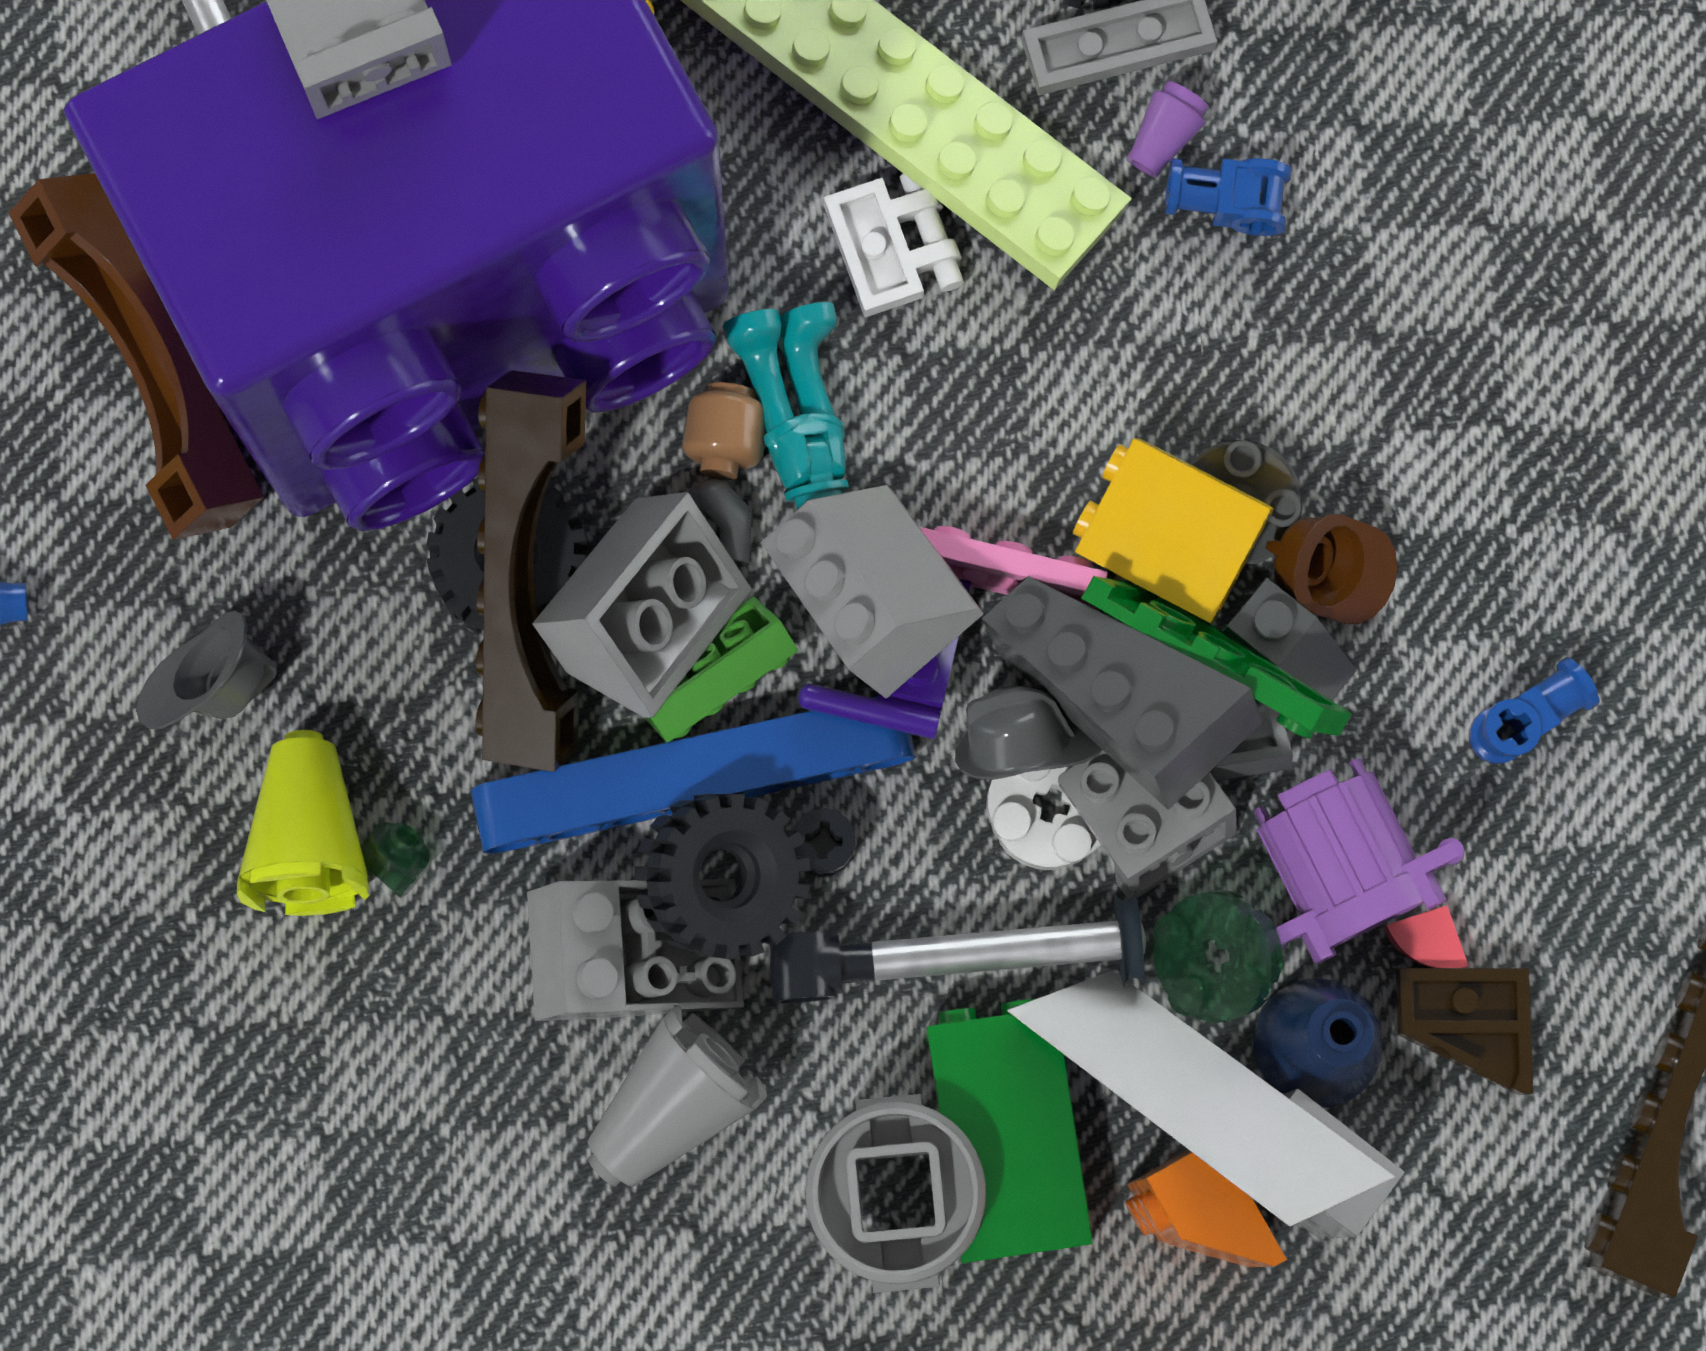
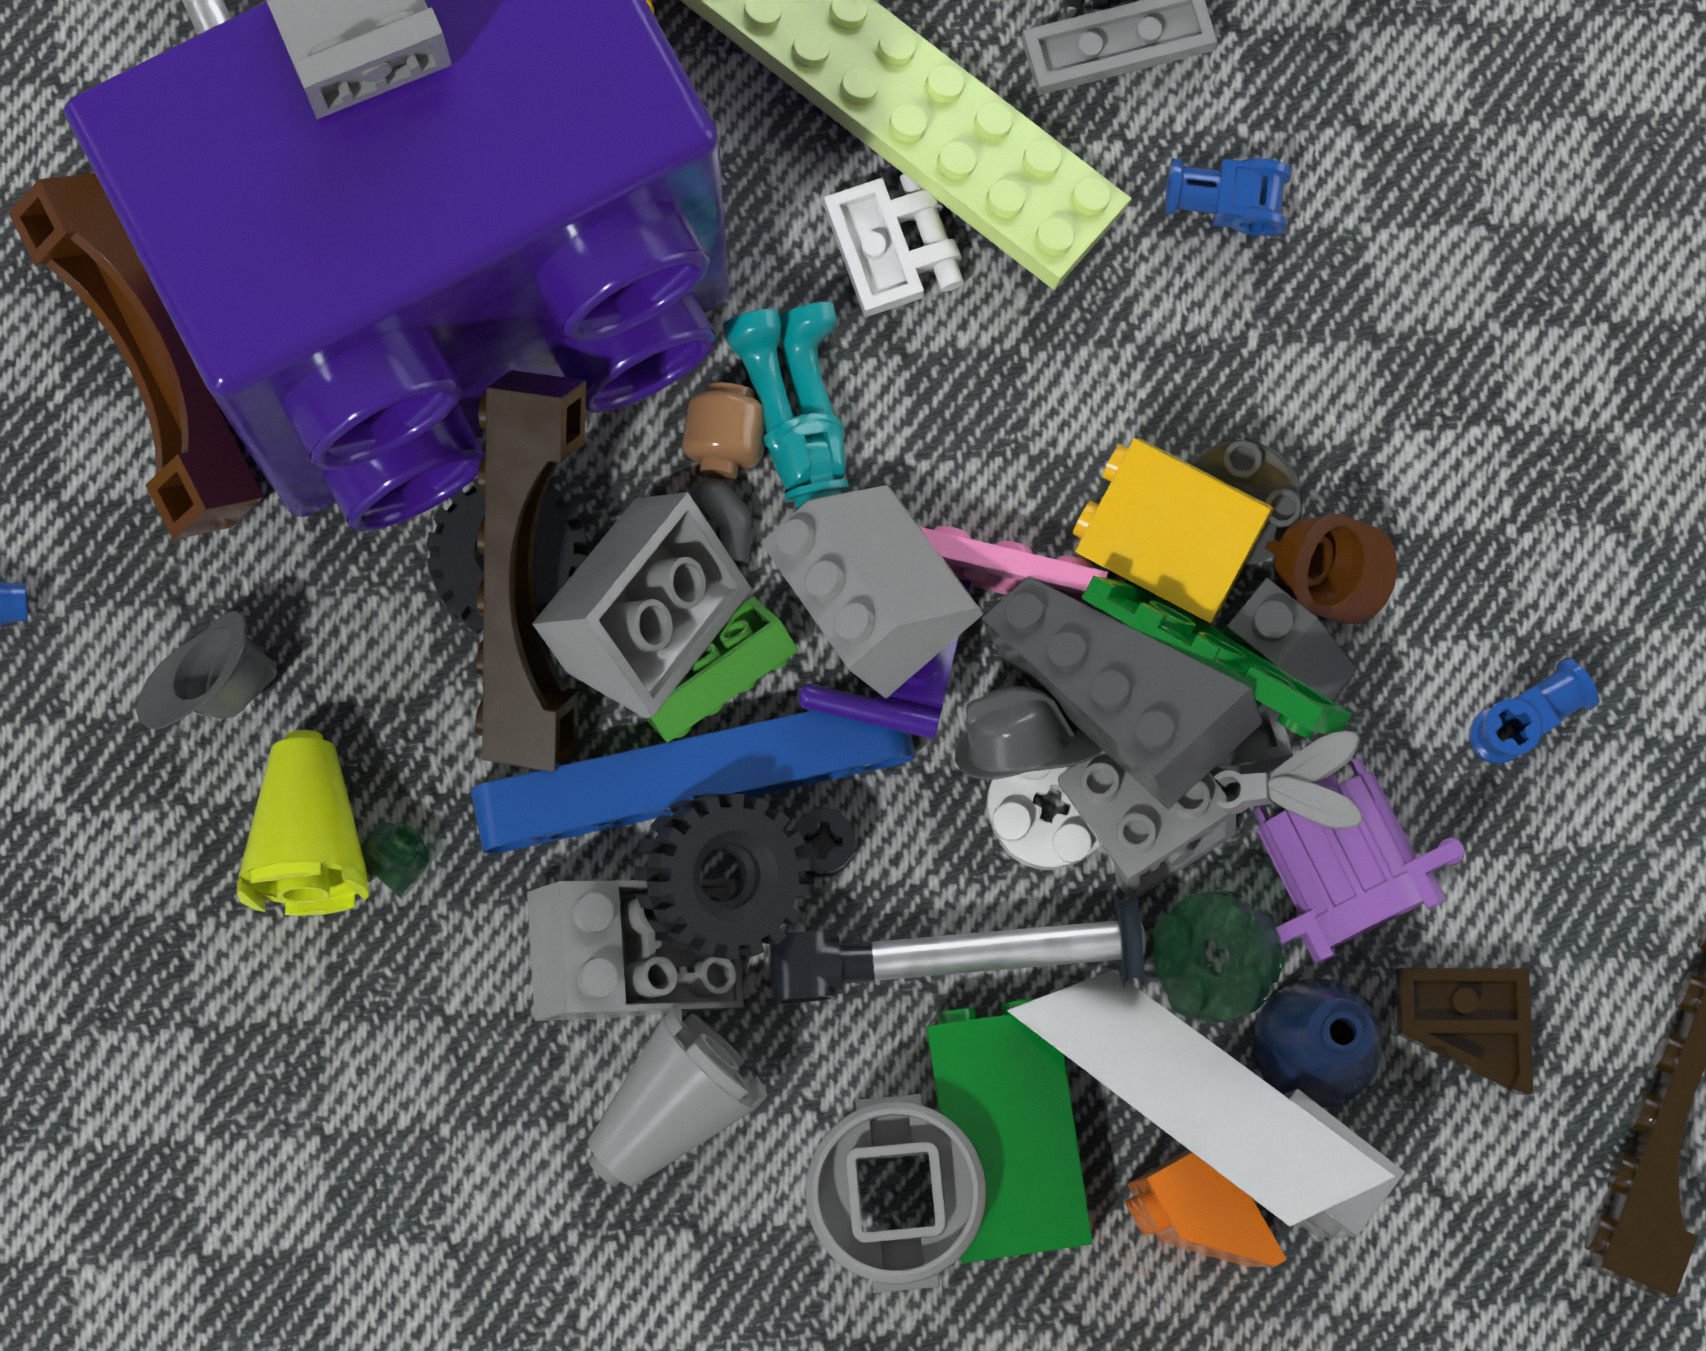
medium lavender cone [1126,81,1209,178] -> none
coral tile [1383,905,1469,968] -> none
none -> light grey piece [1214,731,1363,830]

